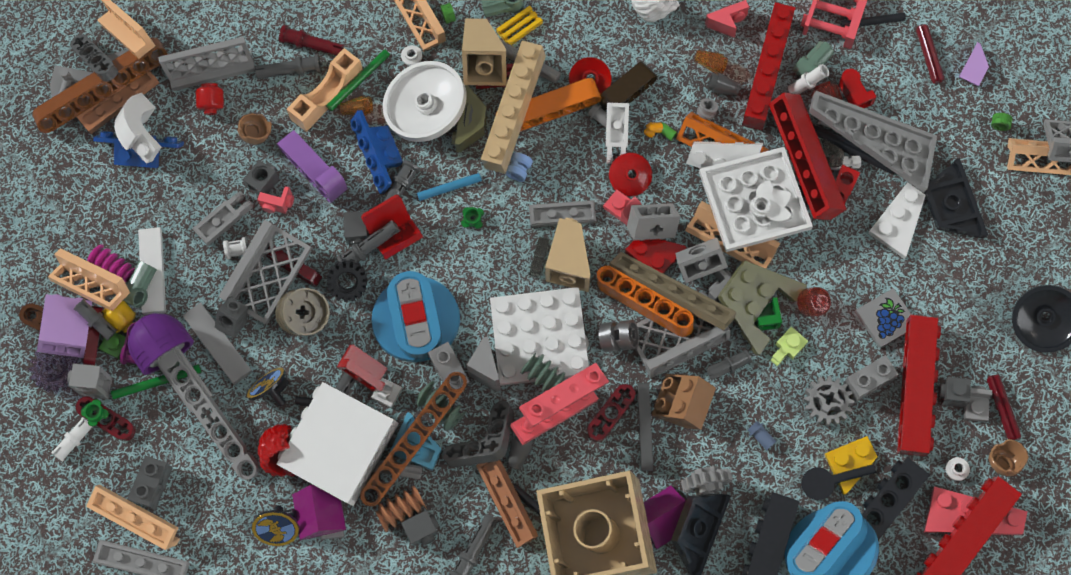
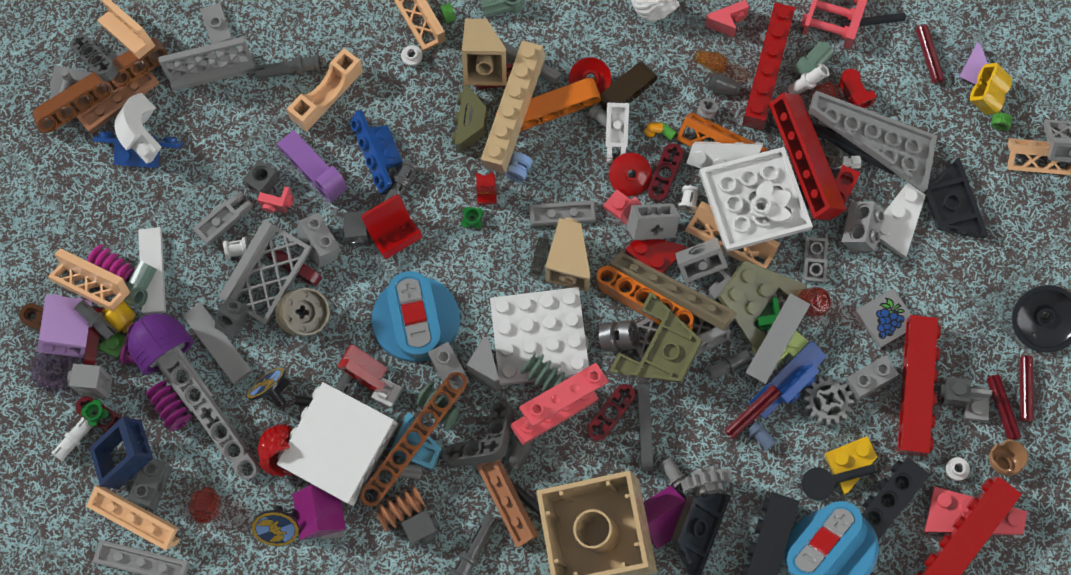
green bar [111,364,202,399] -> none
red head [196,83,224,115] -> none
medium nougat hair [238,113,272,145] -> none
dark red pin [278,24,344,56] -> none
green bar [326,49,390,111] -> none
black tyre [326,259,367,302] -> none
dark grey pin [336,220,400,263] -> none
clear orange cone [340,95,373,116] -> none
white dish [383,61,467,142] -> none
dark azure bar [417,173,482,201] -> none
yellow tile [496,5,543,46] -> none
medium nougat slope [651,374,716,430] -> none
none -> dark blue window [89,417,153,489]
none -> magenta piece [146,381,193,432]
none -> clear red head [189,487,222,524]
none -> light grey plate [200,3,232,44]
none -> light grey brick [297,212,340,268]
none -> red leg [476,172,497,205]
none -> olive wing [610,292,703,383]
none -> dark red beam [648,143,683,203]
none -> light grey pin [660,457,686,489]
none -> white bush [678,185,702,214]
none -> dark red axle [725,385,781,439]
none -> light grey tile [745,293,810,384]
none -> blue bracket [749,341,826,418]
none -> light grey slope [803,237,828,282]
none -> light grey brick [841,201,885,251]
none -> yellow brick [970,63,1012,115]
none -> dark red axle [1019,355,1034,423]

